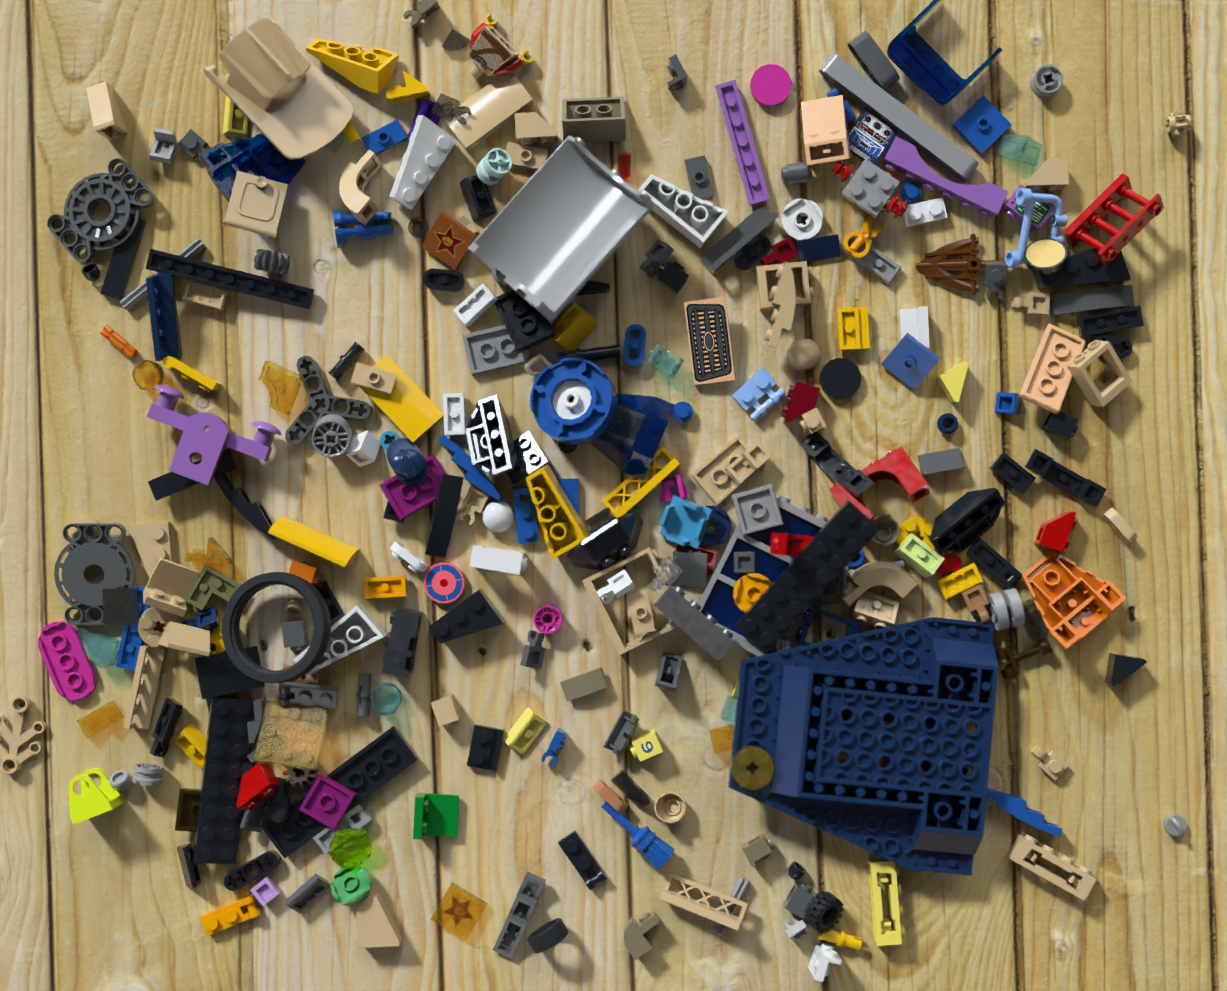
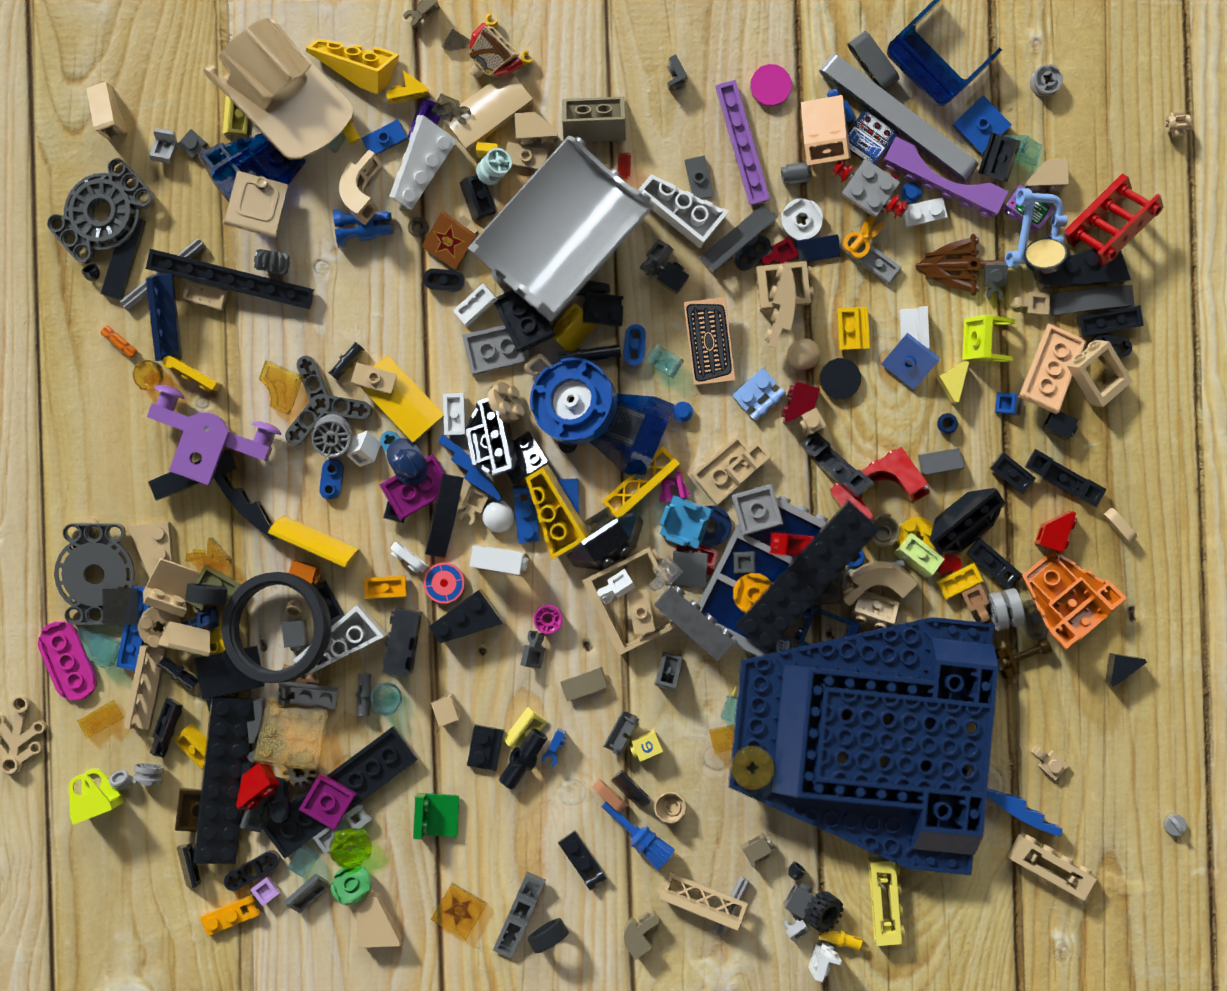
none -> black pin [157,655,198,690]
none -> black tyre [185,583,228,605]
none -> clear light blue piece [287,845,319,879]
none -> blue plate [319,459,344,500]
none -> yellow tile [476,142,498,158]
none -> tan plate [488,382,525,423]
none -> black piece [499,728,548,790]
none -> black plate [582,292,624,327]
none -> neon yellow hose [962,315,1015,362]
none -> black plate [978,132,1021,182]

